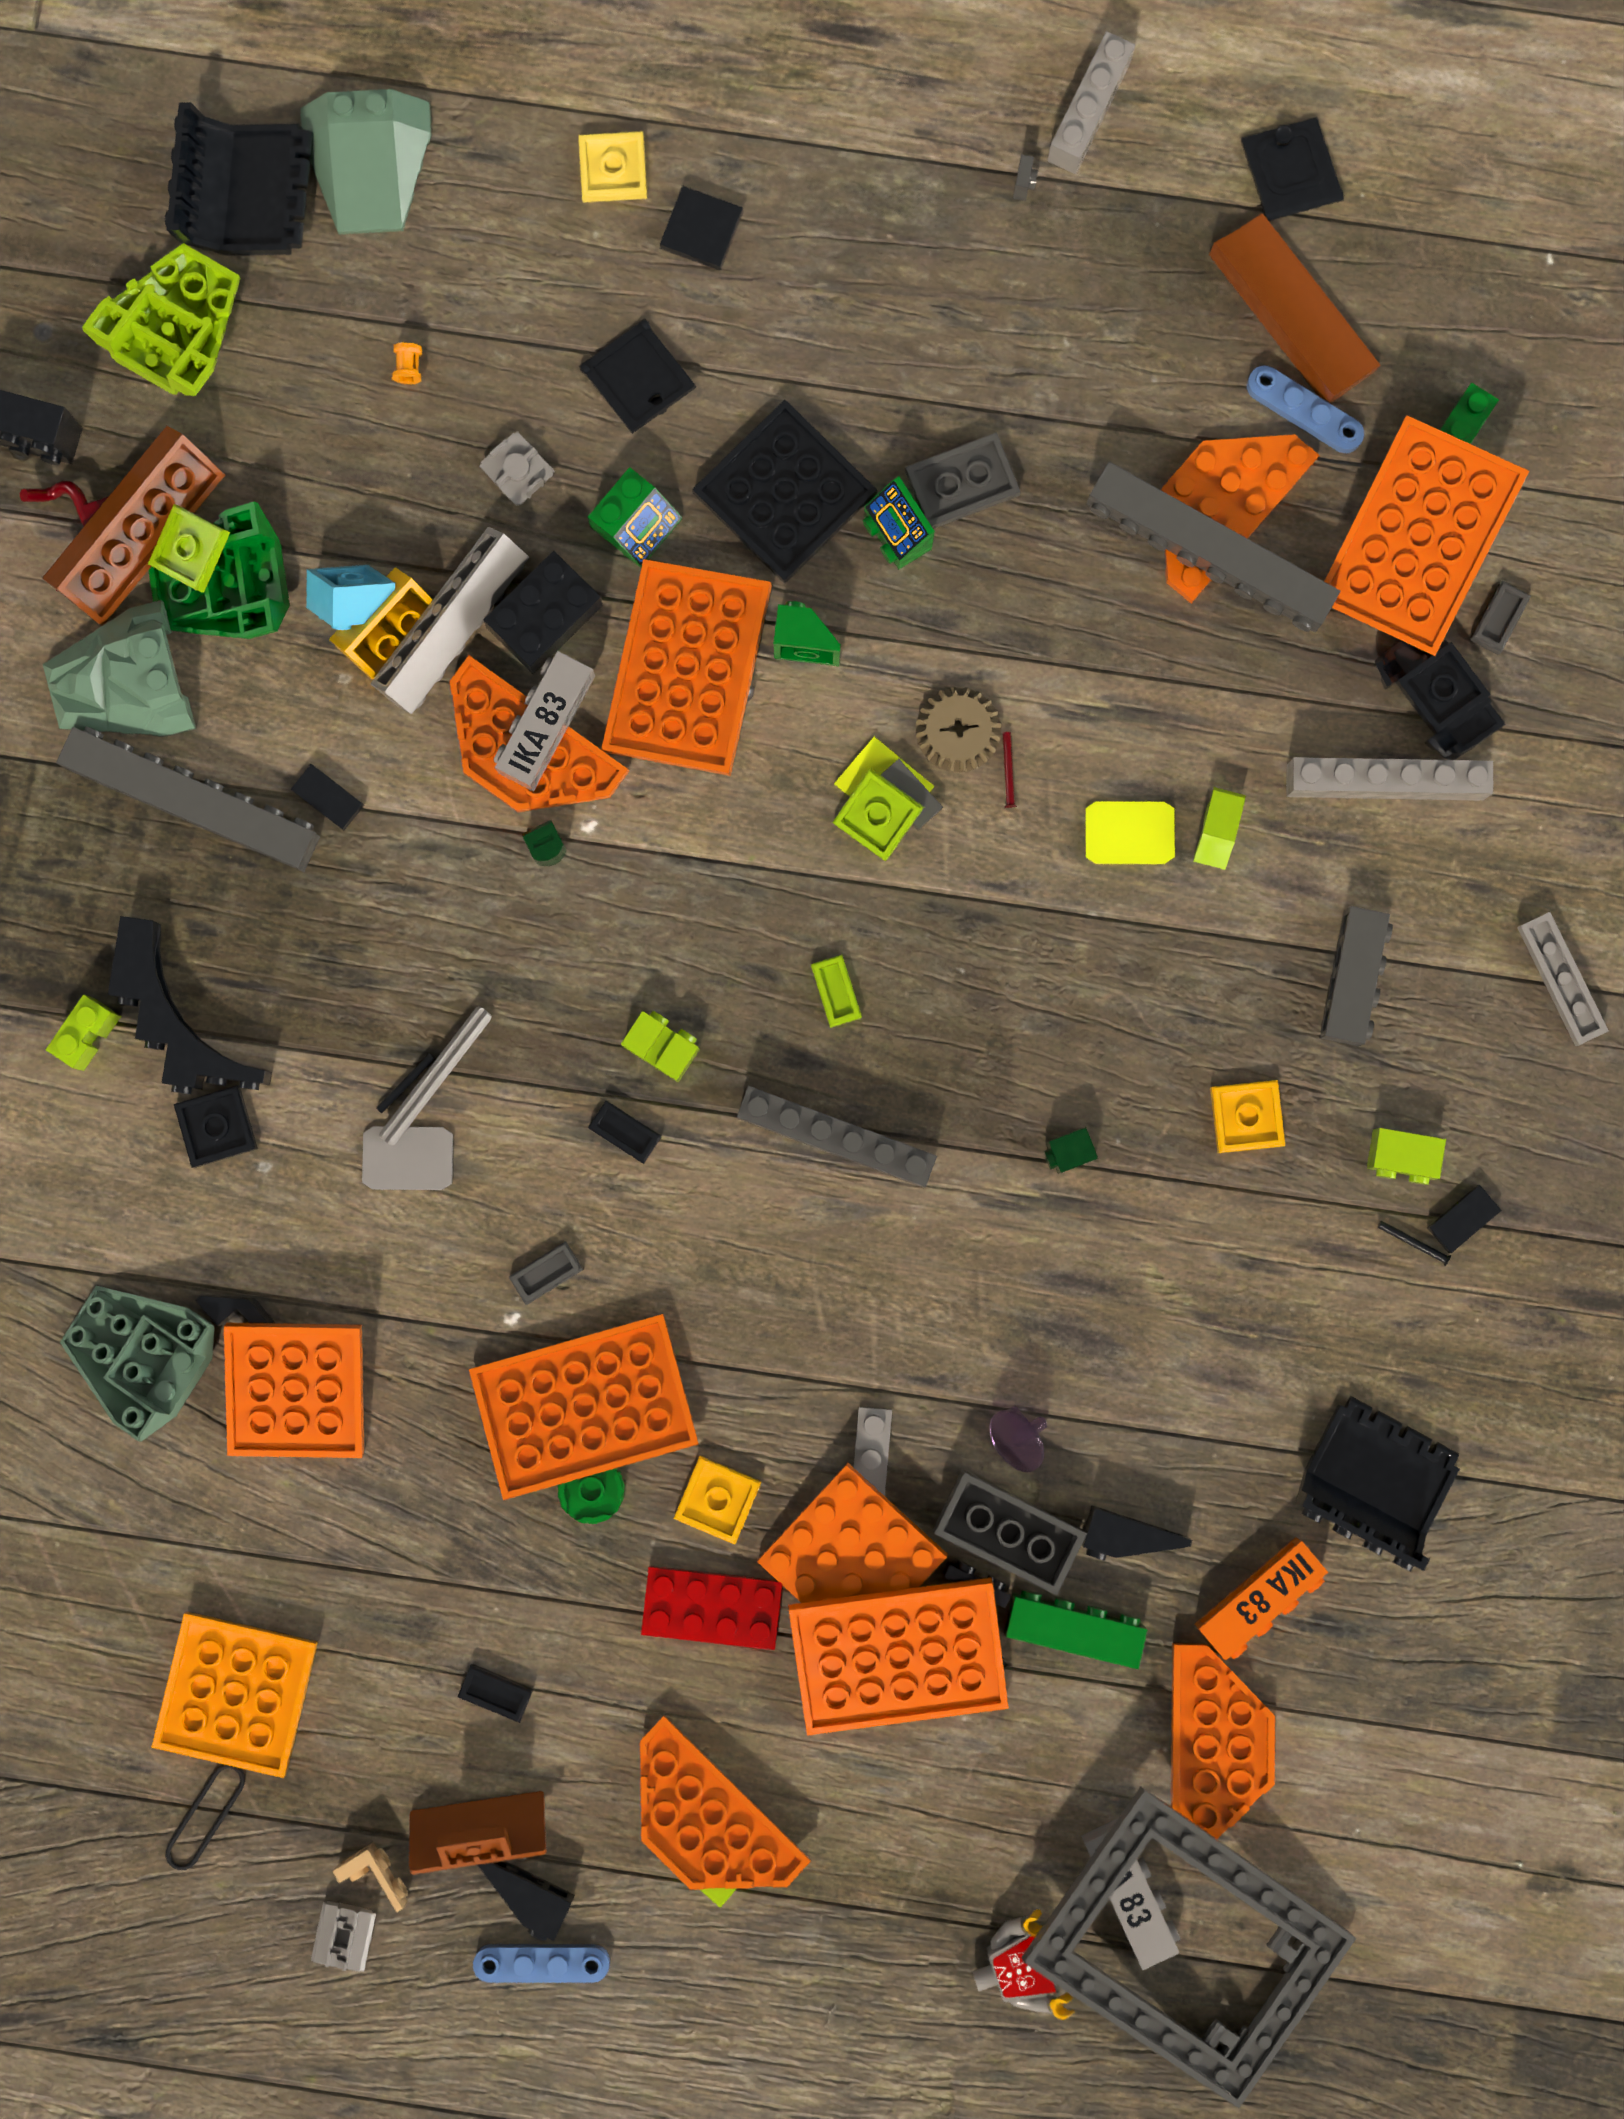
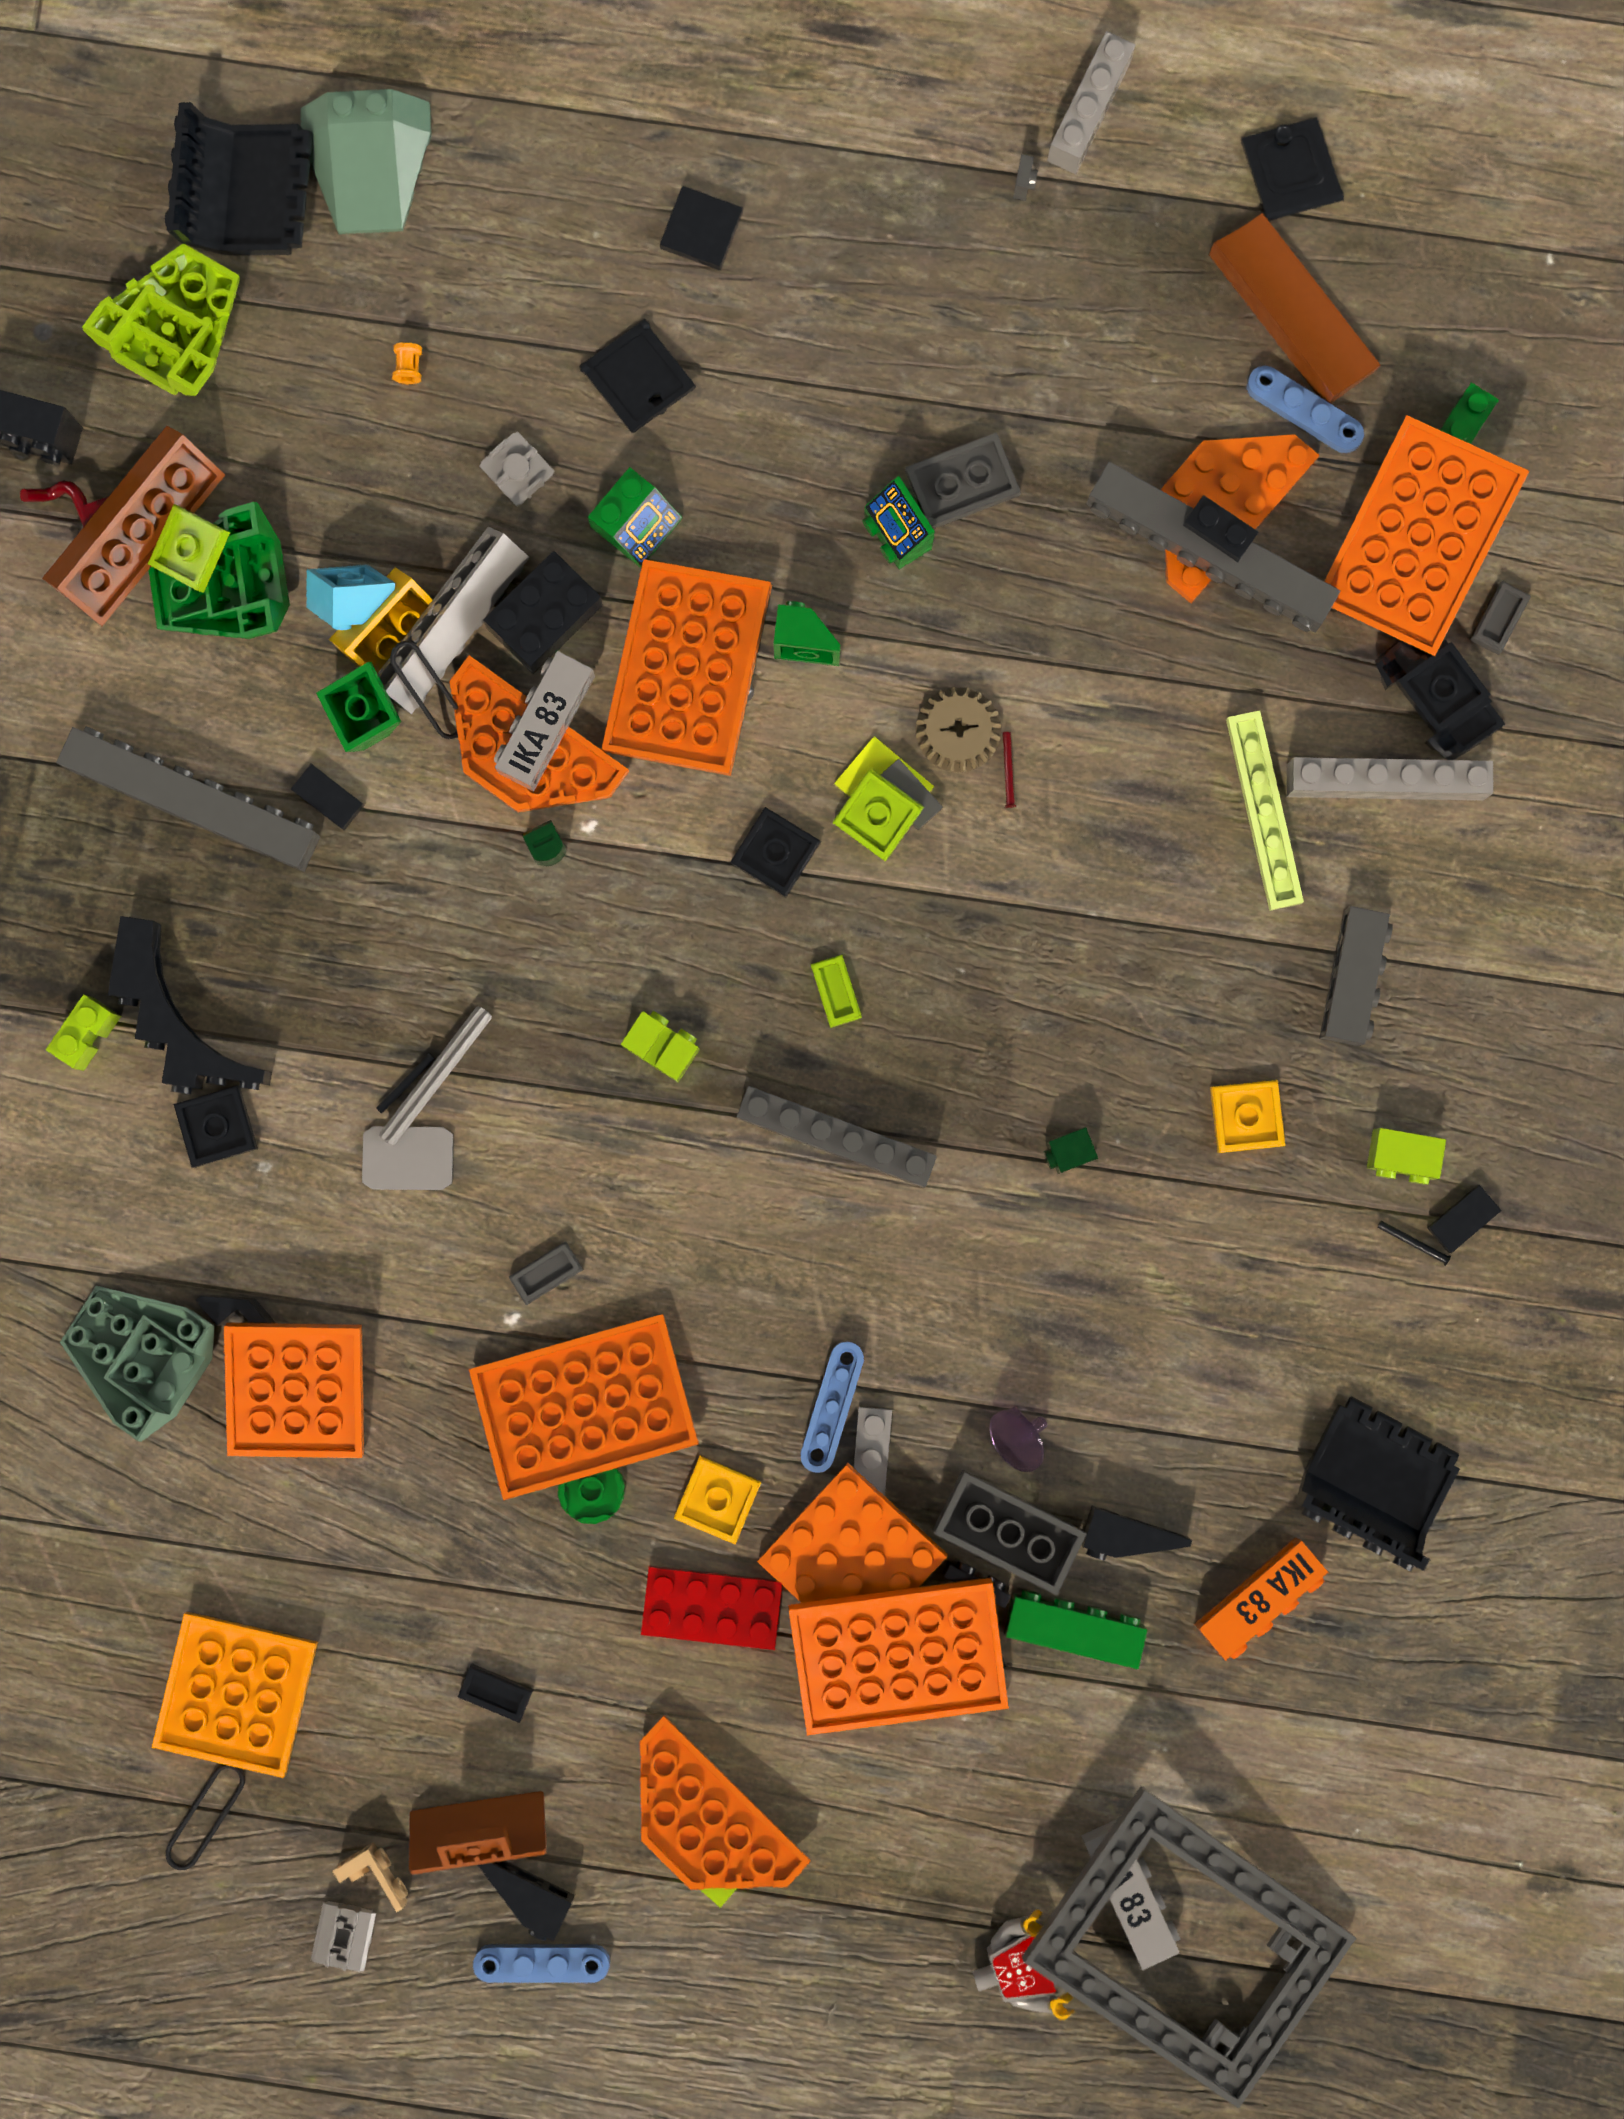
sand green wedge [43,600,196,737] -> none
light yellow tile [578,131,647,202] -> none
black tile [588,1100,662,1164] -> none
black plate [692,399,877,584] -> none
neon yellow piece [1085,801,1175,864] -> none
orange plate [1171,1643,1275,1839] -> none
lime slope [1193,787,1246,870] -> none
light grey plate [1517,912,1609,1046] -> none
none -> green slope [316,662,401,752]
none -> black piece [390,641,458,739]
none -> black tile [730,807,821,898]
none -> medium blue plate [801,1341,864,1473]
none -> black plate [1183,495,1259,562]
none -> yellowish green plate [1226,711,1304,911]

